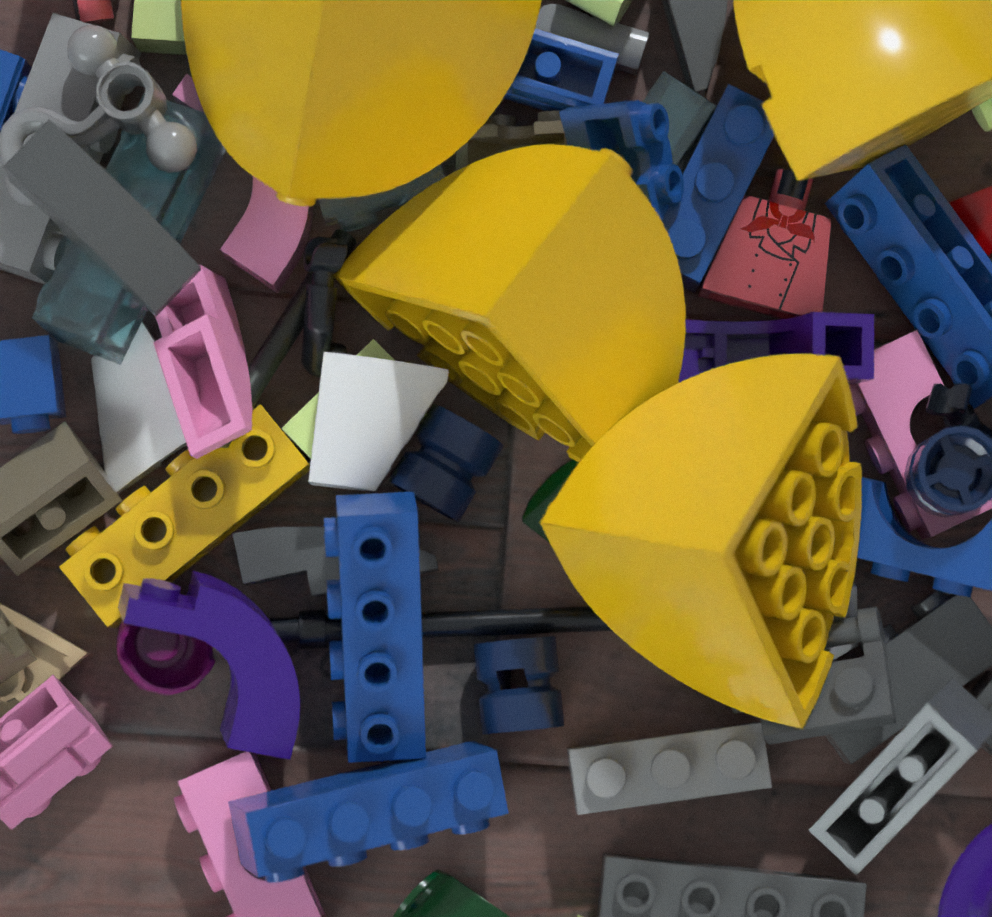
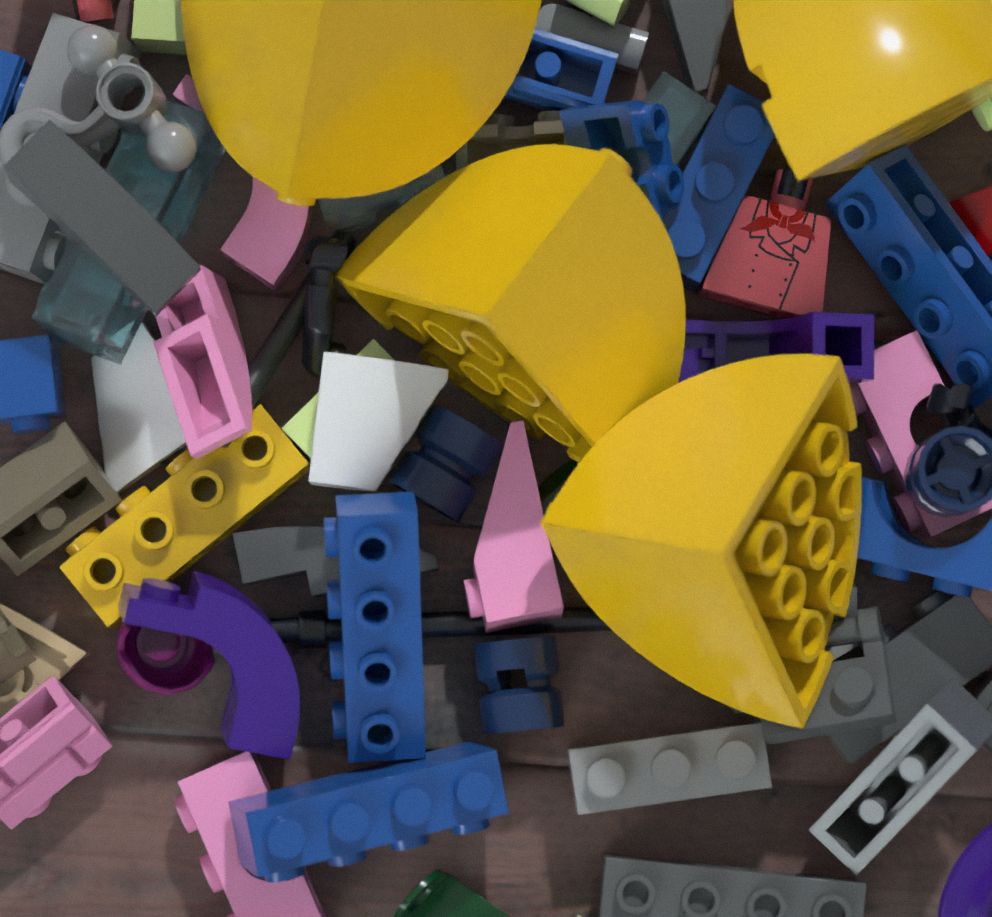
none -> bright pink slope [463,420,564,633]

